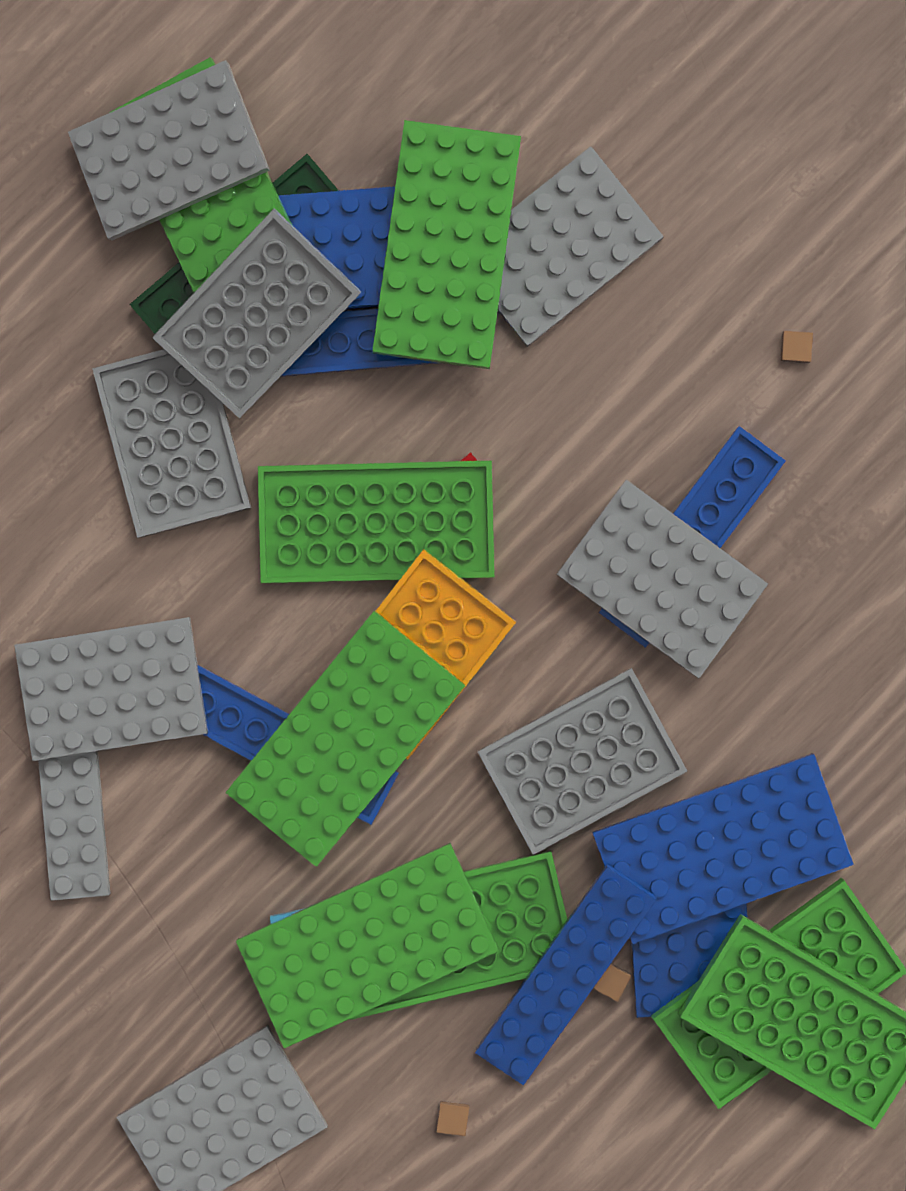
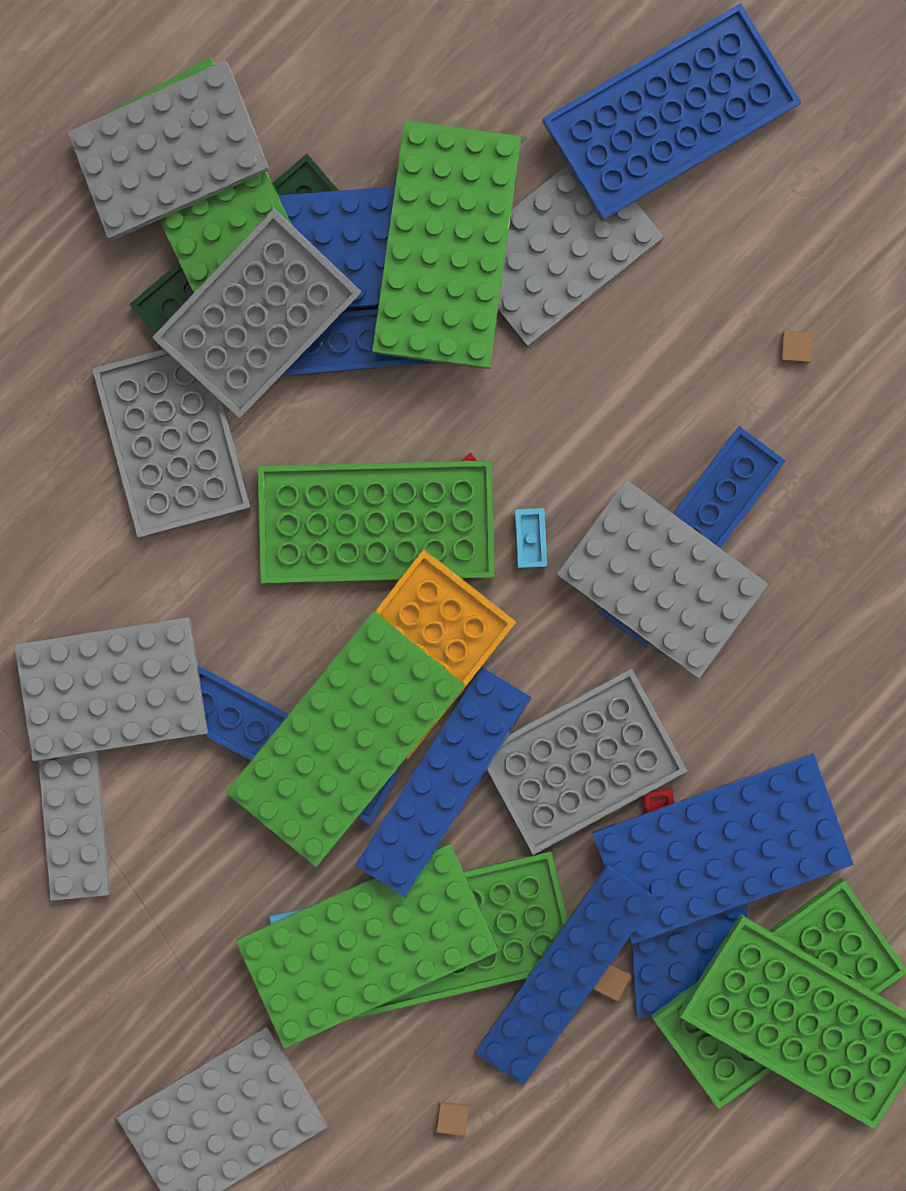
none -> blue plate [355,667,531,897]
none -> medium azure plate [515,508,547,568]
none -> blue plate [542,3,801,221]
none -> red tile [643,789,674,813]

